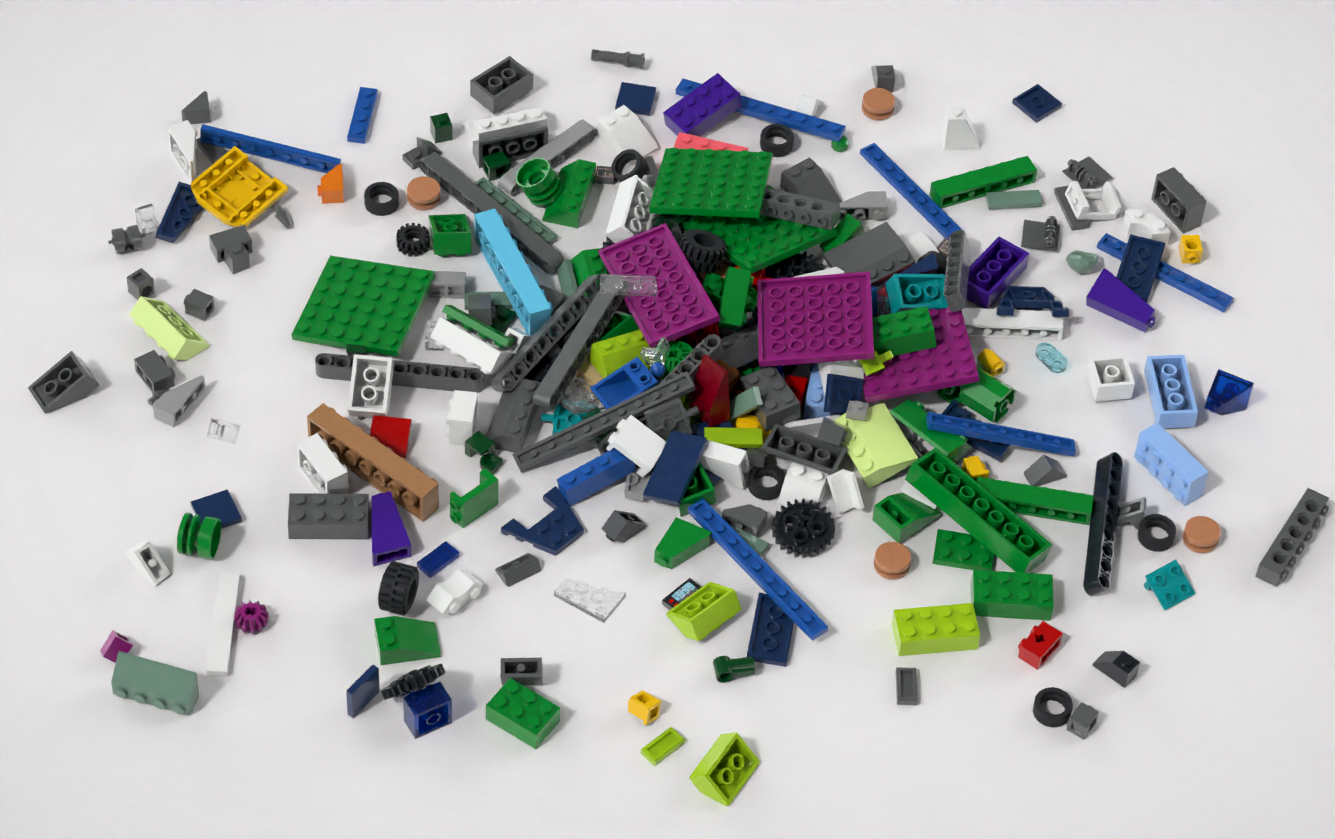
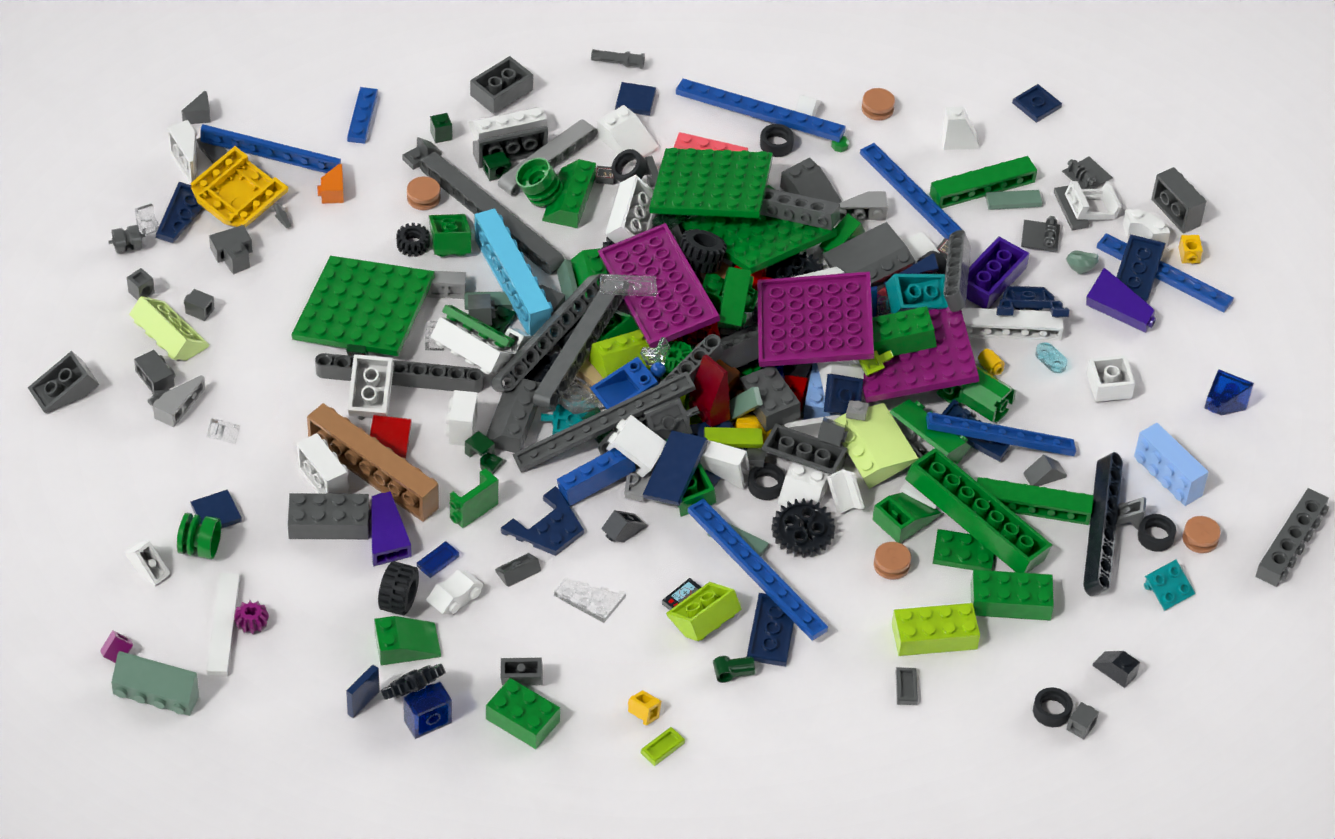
black tyre [364,182,399,216] -> none
sand green tile [474,177,558,245] -> none
green slope [654,517,711,570] -> none
dark purple brick [663,73,742,137] -> none
lime slope [689,732,760,806] -> none
dark grey slope [721,504,767,537] -> none
dark grey slope [871,65,895,93] -> none
yellow brick [962,456,989,482] -> none
red brick [1018,621,1063,670] -> none
light blue brick [1144,355,1198,428] -> none

